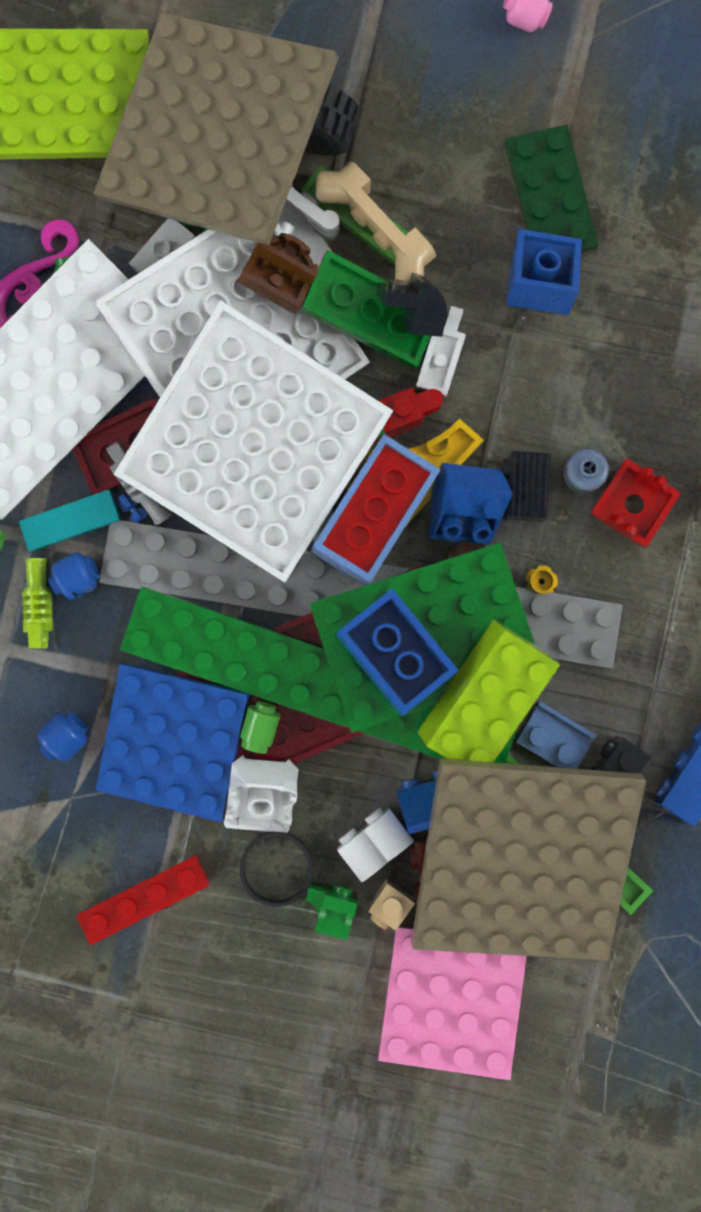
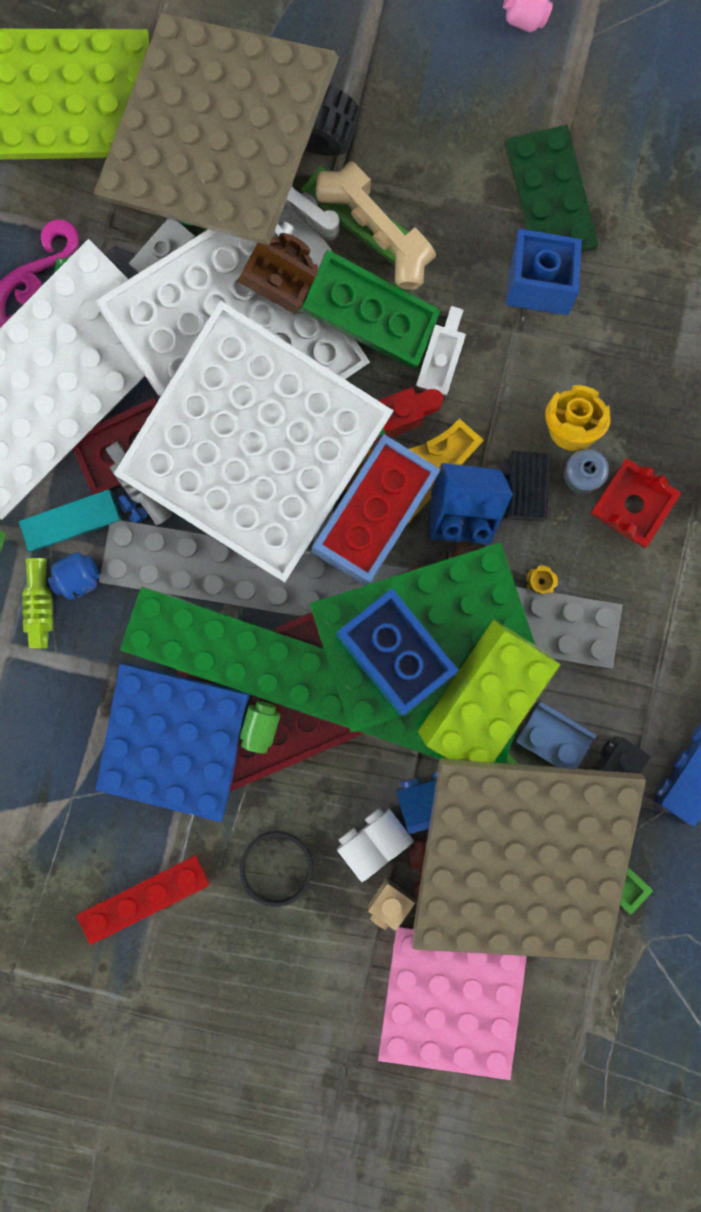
blue head [38,712,88,761] -> none
white slope [224,755,299,833] -> none
green brick [305,883,358,940] -> none
black brick [376,273,447,337] -> none
none -> yellow cone [545,385,610,451]

